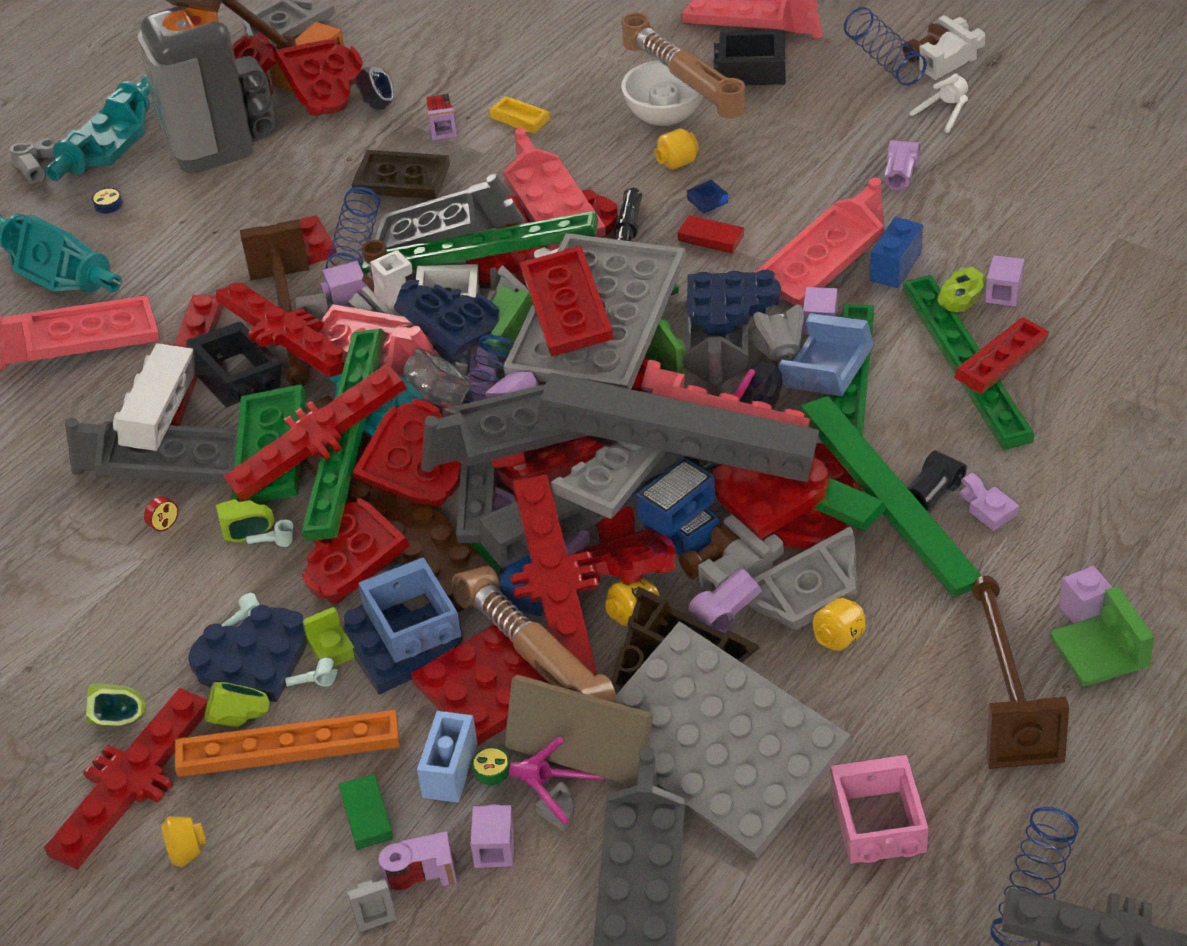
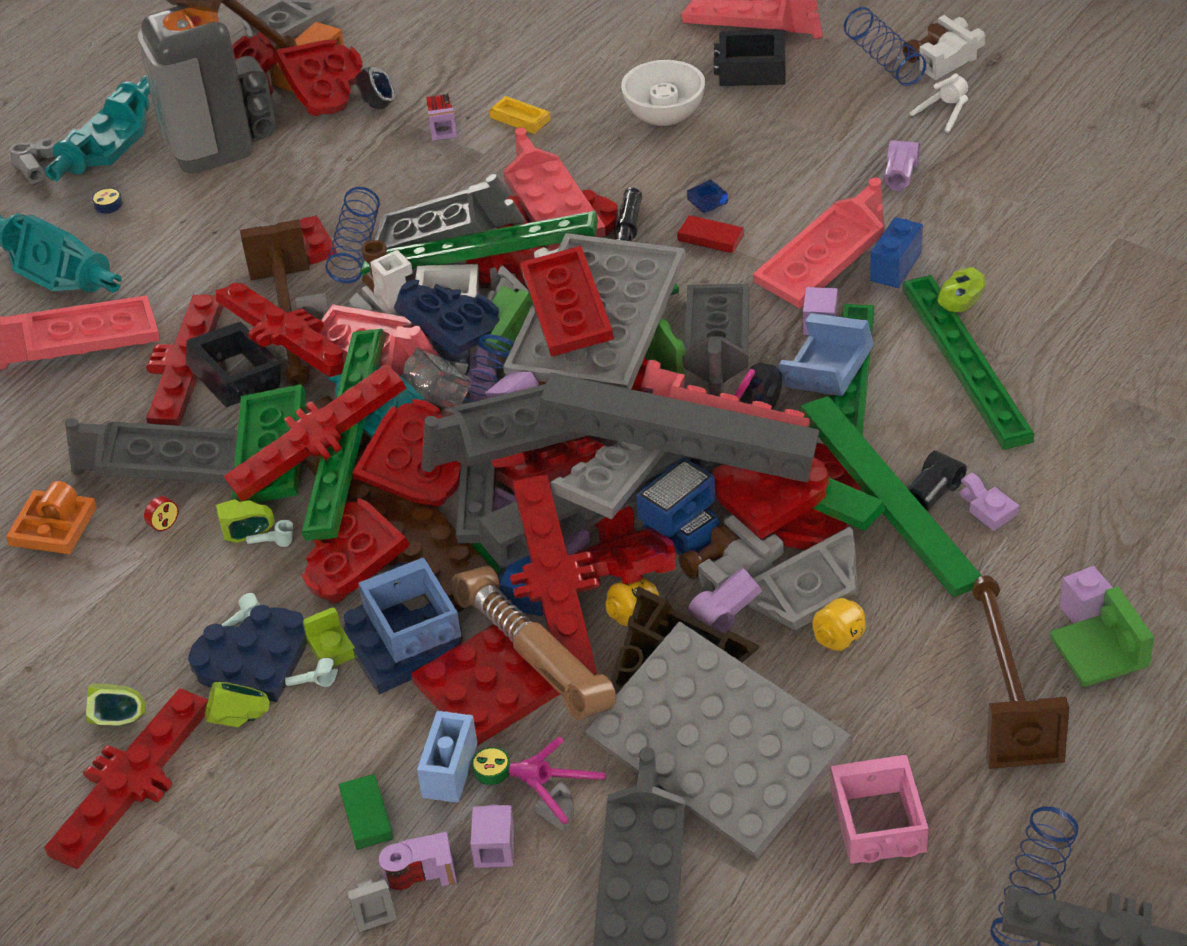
white brick [113,343,195,451] -> none
yellow cone [161,816,207,868] -> none
orange plate [175,710,400,777] -> none
lavender brick [320,261,369,307] -> none
dark brown plate [352,150,450,199] -> none
dark tan tile [504,675,653,786] -> none
medium nougat piece [622,12,746,119] -> none
yellow head [654,128,699,170] -> none
dark blue plate [687,270,781,335] -> none
light grey brick [751,304,804,363] -> none
red plate [954,317,1049,394] -> none
lavender brick [985,255,1024,307] -> none
none -> orange plate [6,481,97,555]

